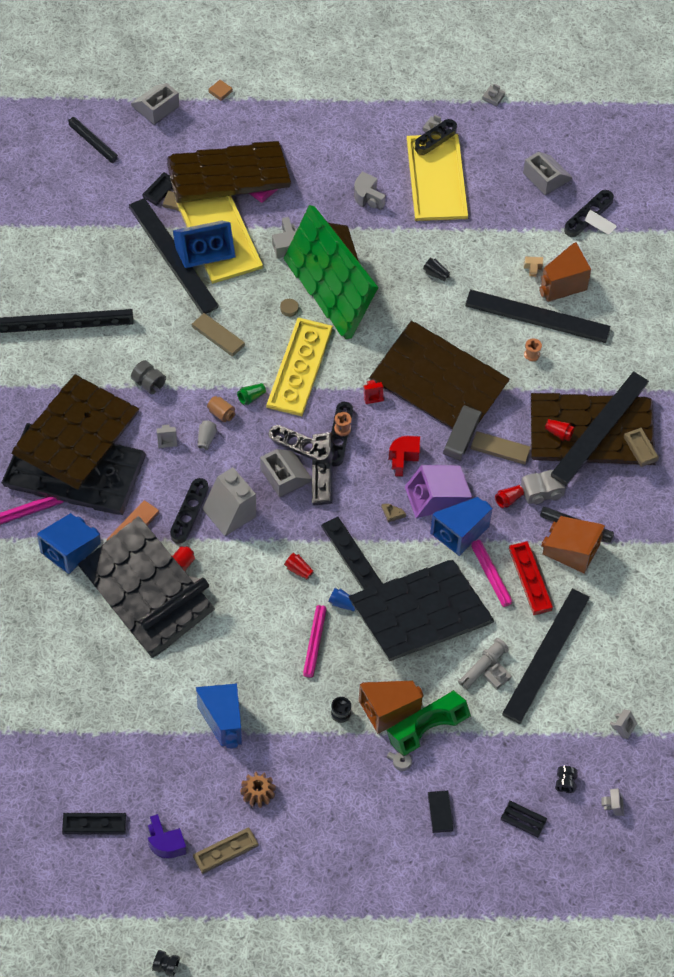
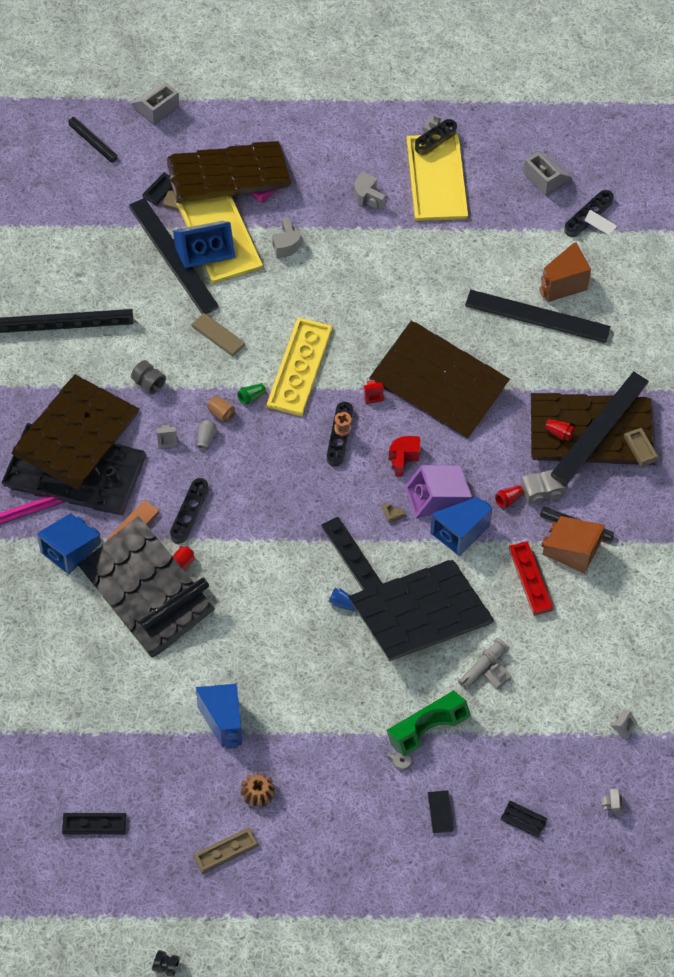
dark purple brick [148,814,187,859] -> none
light grey slope [203,467,256,536] -> none
medium nougat tile [208,80,233,101] -> none
light grey slope [260,449,312,497] -> none
black beam [269,425,333,464] -> none
dark tan tile [280,299,298,317] -> none
green piece [283,205,379,339] -> none
red cone [284,552,314,580] -> none
dark pink axle [303,605,327,678] -> none
black tile [312,432,333,505] -> none
black wheel [331,697,351,723] -> none
dark orange slope [359,680,424,734] -> none
black cone [423,257,450,282] -> none
dark grey beam [443,405,482,461] -> none
dark tan tile [471,431,531,465] -> none
dark pink axle [471,540,512,607] -> none
light grey tile [482,84,505,106] -> none
black tile [502,588,590,724] -> none
tan tile [524,256,543,277] -> none
nougat bush [524,338,542,361] -> none
black wheel [555,766,578,793] -> none

